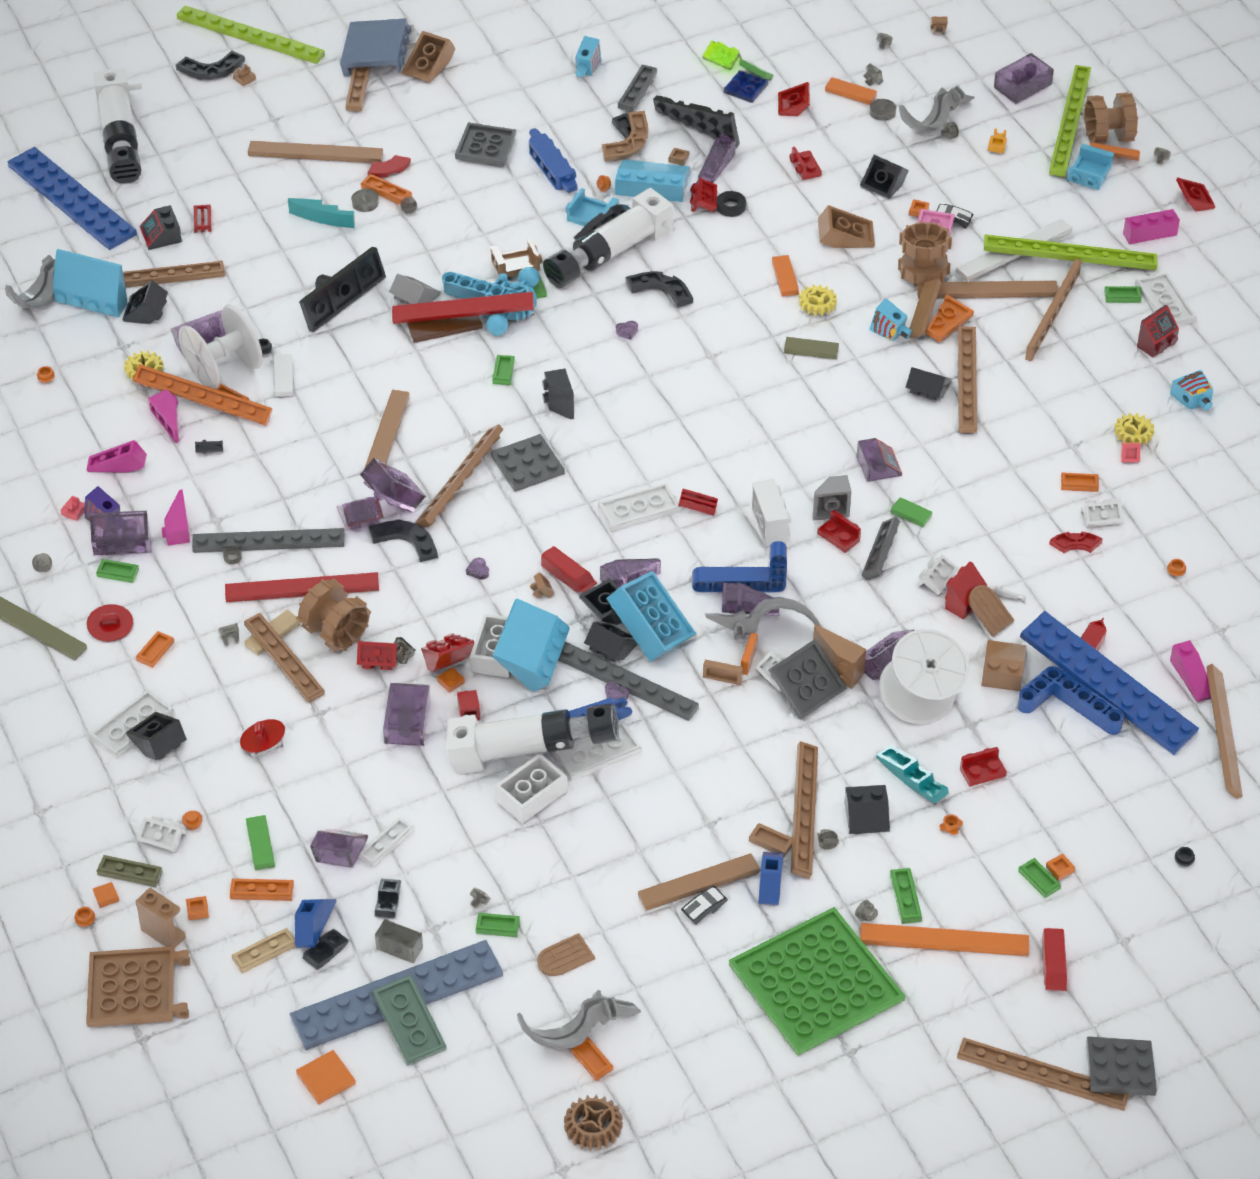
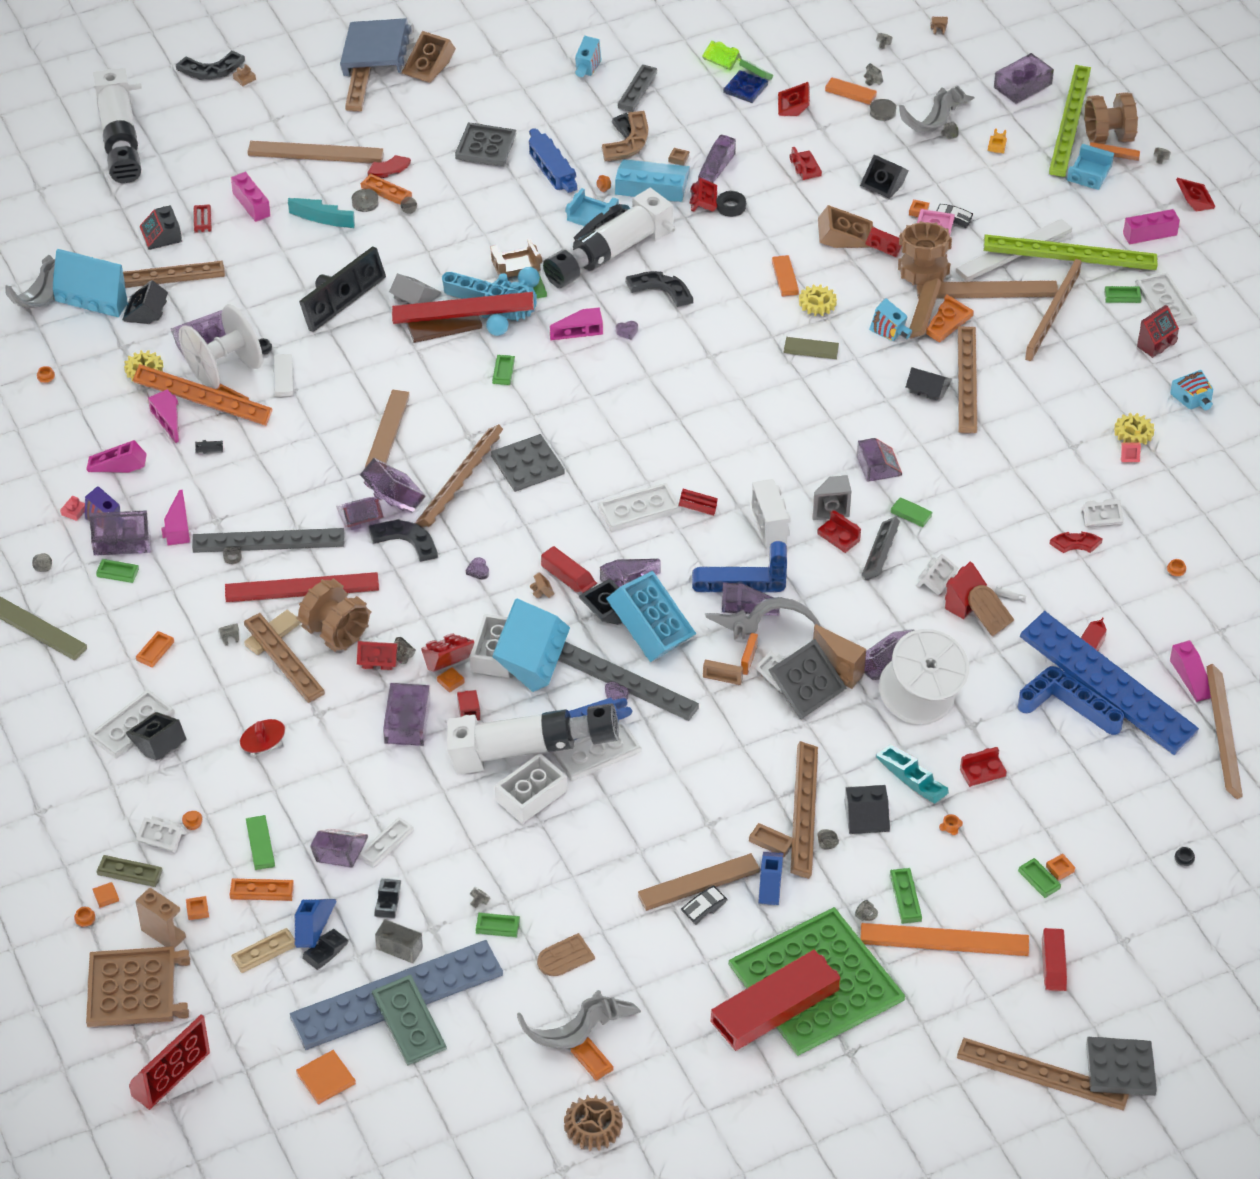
blue plate [7,146,137,250] -> none
red shield [86,604,133,642] -> none
lime plate [176,5,325,64] -> none
black slope [542,368,574,419] -> none
black slope [584,622,638,662] -> none
black wing [653,95,740,148] -> none
medium nougat slope [981,640,1026,691] -> none
orange tile [1061,472,1099,492] -> none
none -> red slope [129,1014,210,1110]
none -> dark pink brick [230,171,271,222]
none -> dark pink slope [550,307,603,341]
none -> red brick [710,949,840,1051]
none -> red bracket [865,226,902,258]

